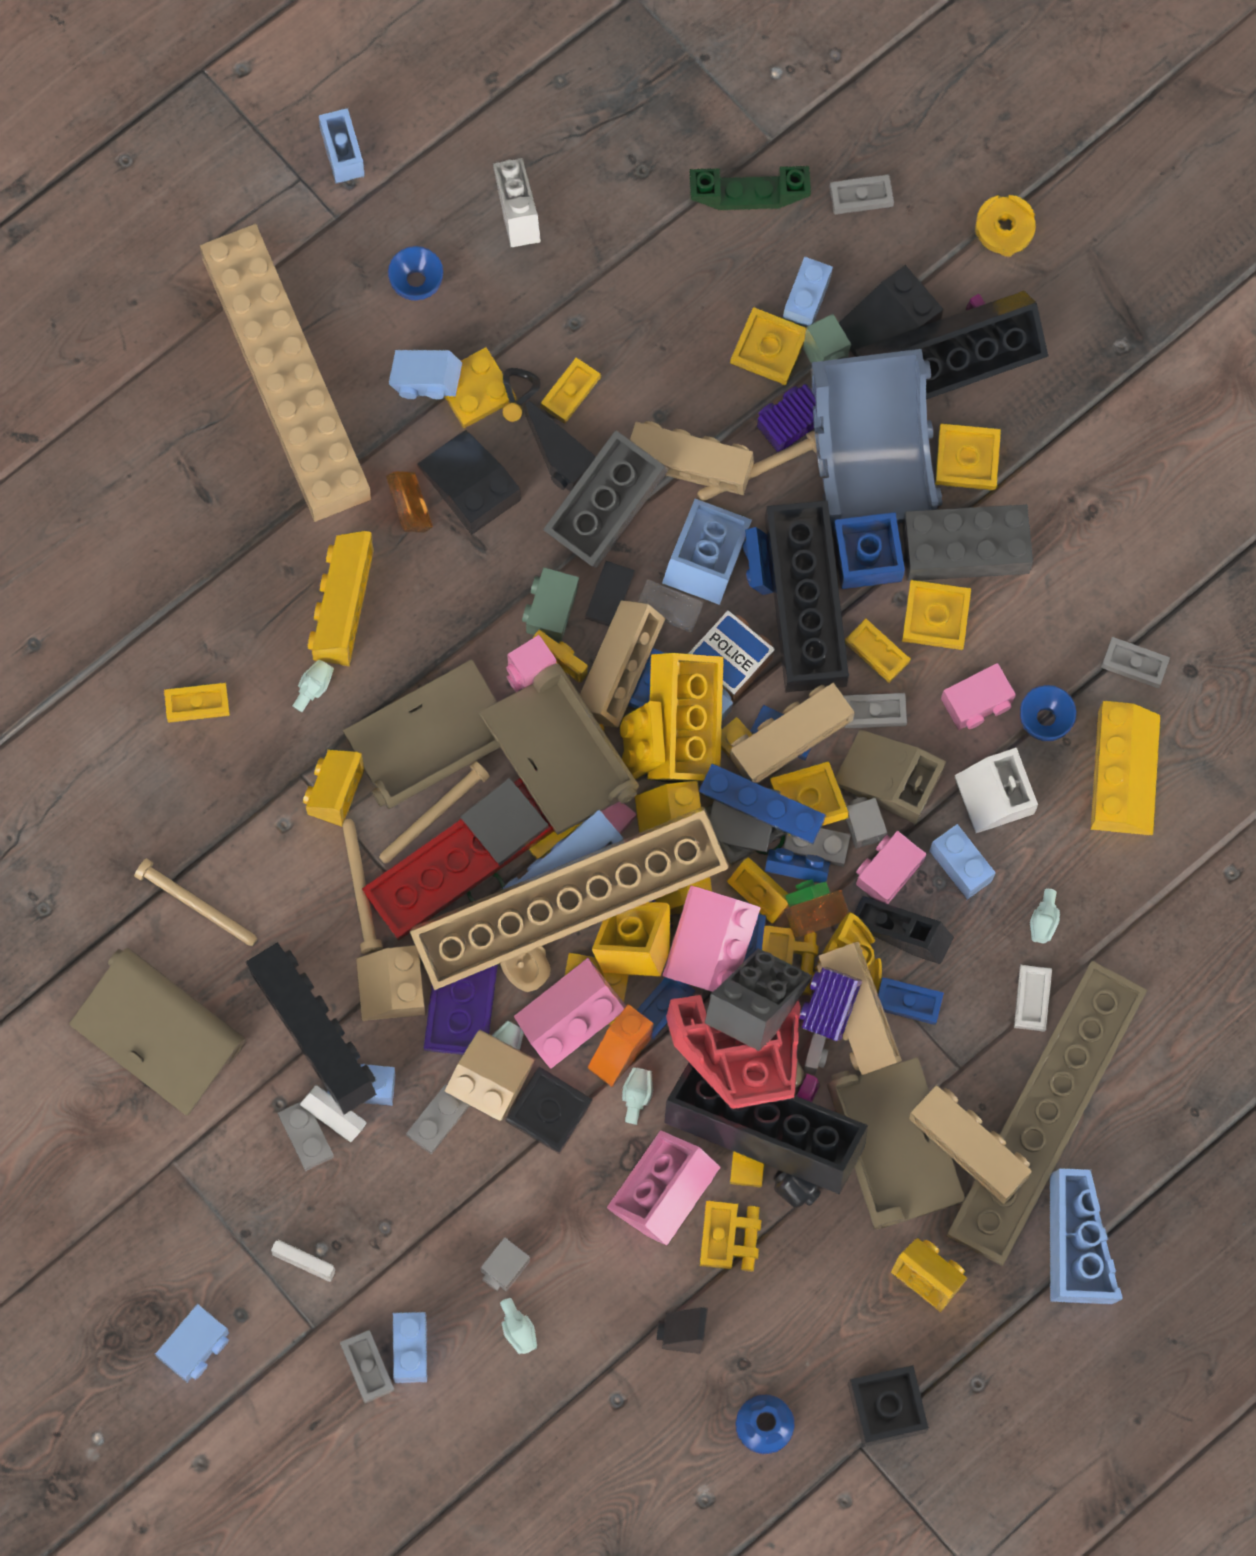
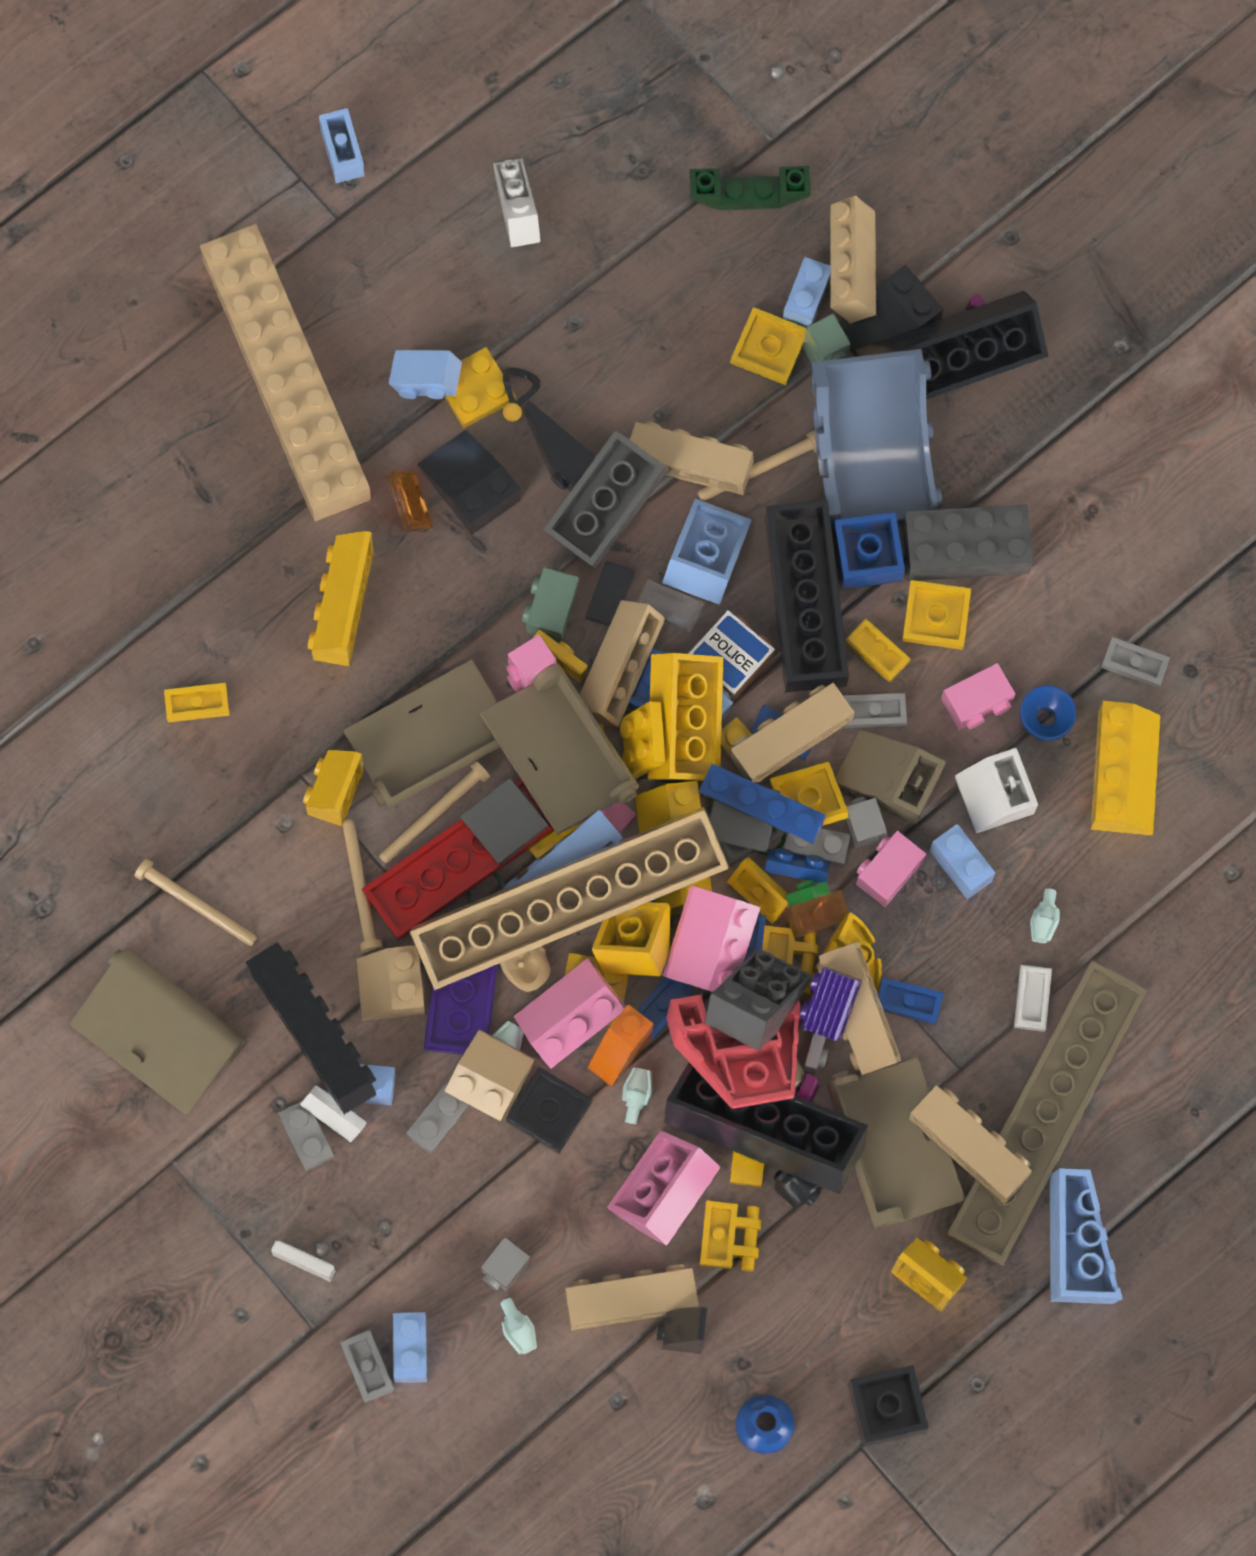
light blue brick [155,1304,229,1383] -> none
light aqua piece [292,660,334,712] -> none
blue piece [388,246,443,301] -> none
yellow plate [540,357,601,424] -> none
blue plate [743,527,774,595] -> none
dark purple brick [757,384,816,453] -> none
light grey plate [829,175,894,215] -> none
black slope [854,896,954,965] -> none
yellow plate [935,424,1001,490] -> none
yellow plate [975,195,1036,257] -> none
none -> tan brick [565,1264,699,1331]
none -> tan brick [830,195,876,323]

